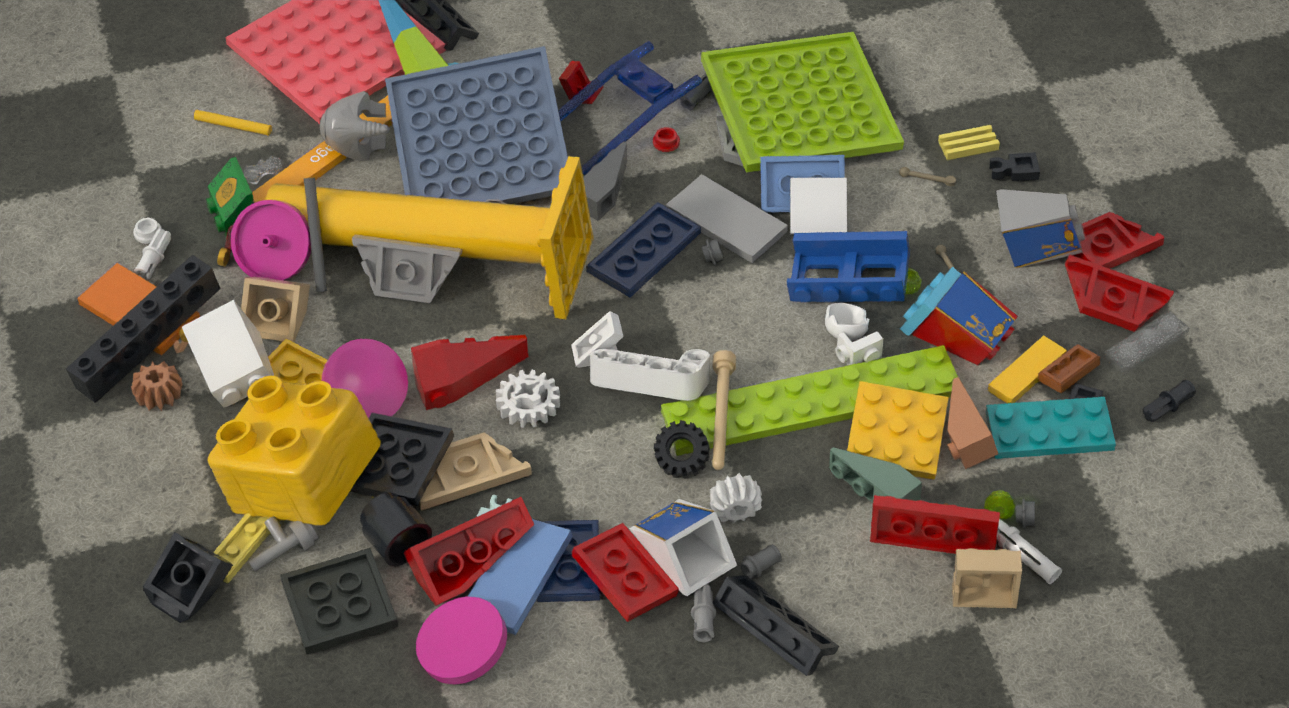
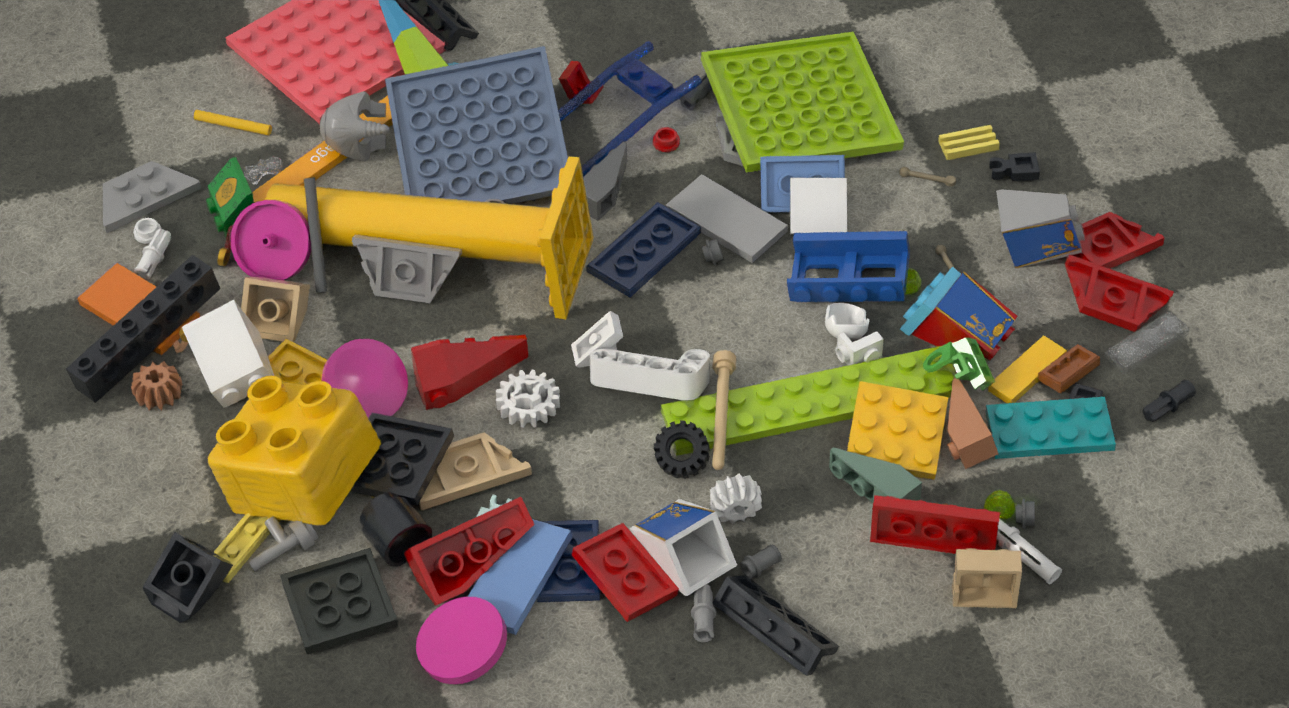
none -> light grey wing [103,161,201,233]
none -> bright green piece [923,338,995,391]

